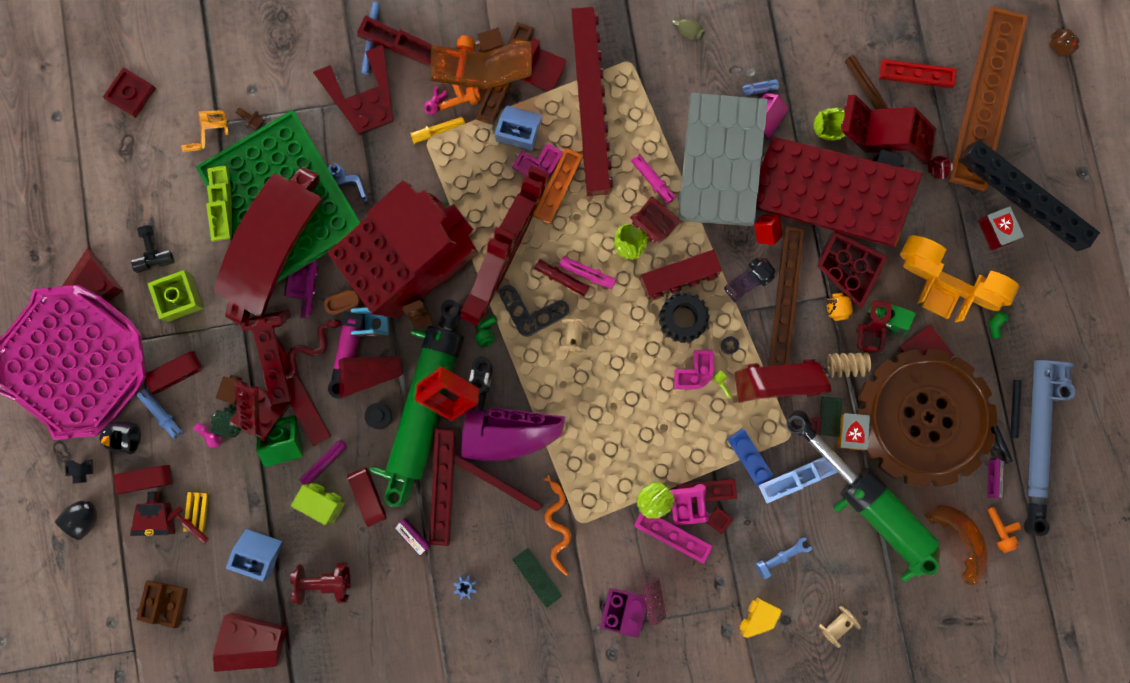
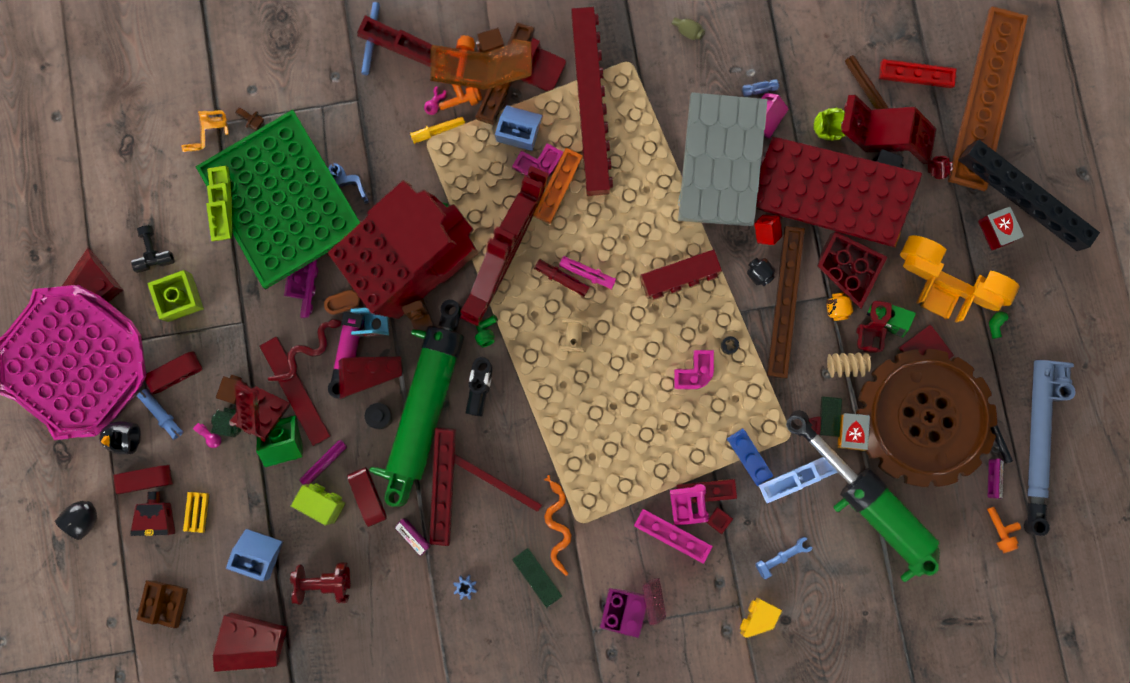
black piece [65,459,94,484] -> none
dark red tile [103,67,156,118] -> none
dark red piece [167,506,209,544] -> none
dark red panel [214,167,322,326] -> none
dark red bracket [241,309,291,405] -> none
dark red wing [313,45,394,135] -> none
red window [414,367,479,421] -> none
magenta panel [462,408,565,461] -> none
black beam [500,285,569,337] -> none
lime hair [614,224,648,260] -> none
dark red bracket [630,196,681,243] -> none
dark pink pin [631,154,676,205] -> none
lime hair [637,482,675,519] -> none
black tyre [659,292,710,343] -> none
lime hand [713,371,732,398] -> none
clear purple bracket [724,268,761,302] -> none
dark red windscreen [735,359,832,403] -> none
tan hose [819,606,861,647] -> none
clear orange windscreen [924,505,987,586] -> none
black piece [1010,380,1022,438] -> none
reddish brown head [1049,28,1080,57] -> none

